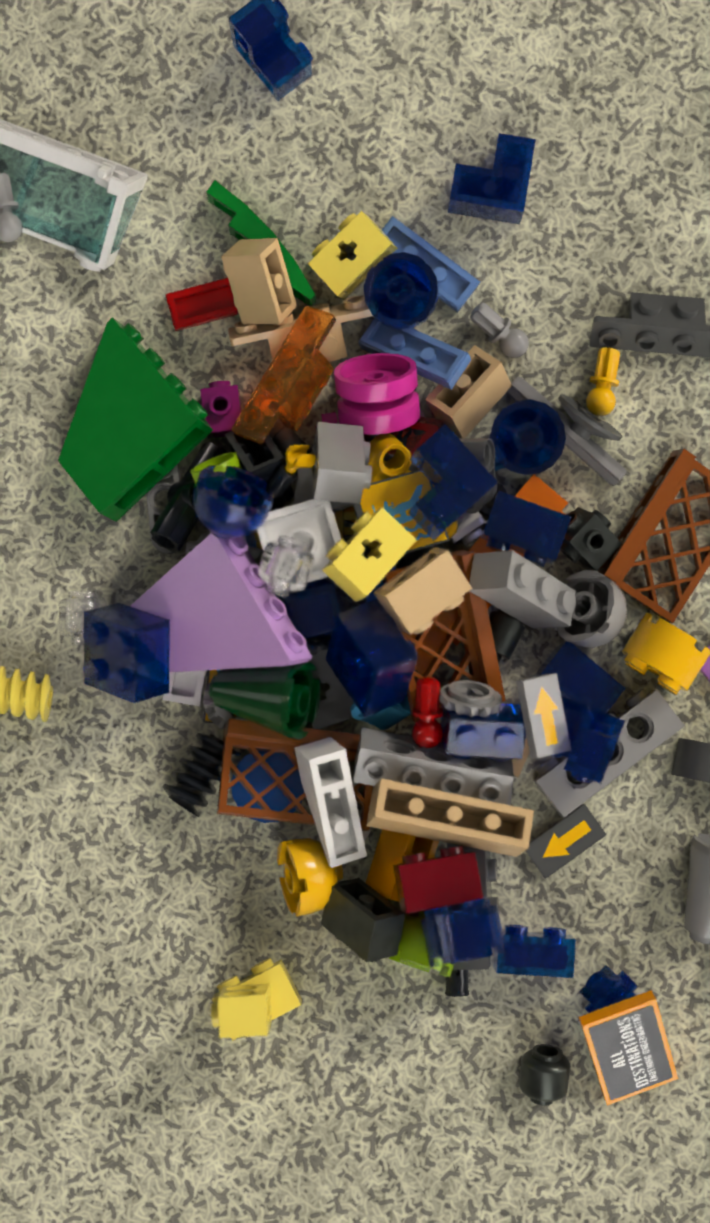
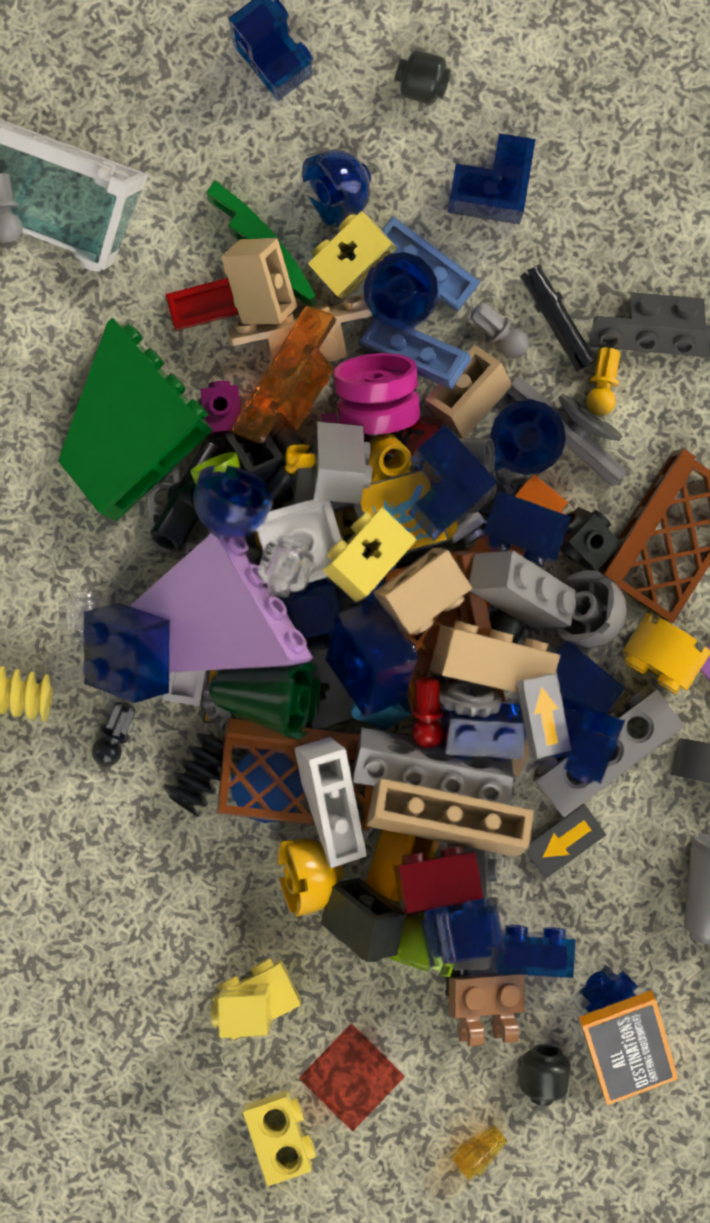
none -> black axle [92,701,136,767]
none -> light yellow brick [243,1090,317,1187]
none -> clear red piece [299,1023,406,1131]
none -> clear blue cylinder [302,149,371,227]
none -> pearl dark grey head [395,50,451,105]
none -> tan brick [429,621,560,693]
none -> medium nougat plate [449,972,524,1046]
none -> clear yellow cone [450,1125,508,1181]
none -> black pin [520,264,597,372]

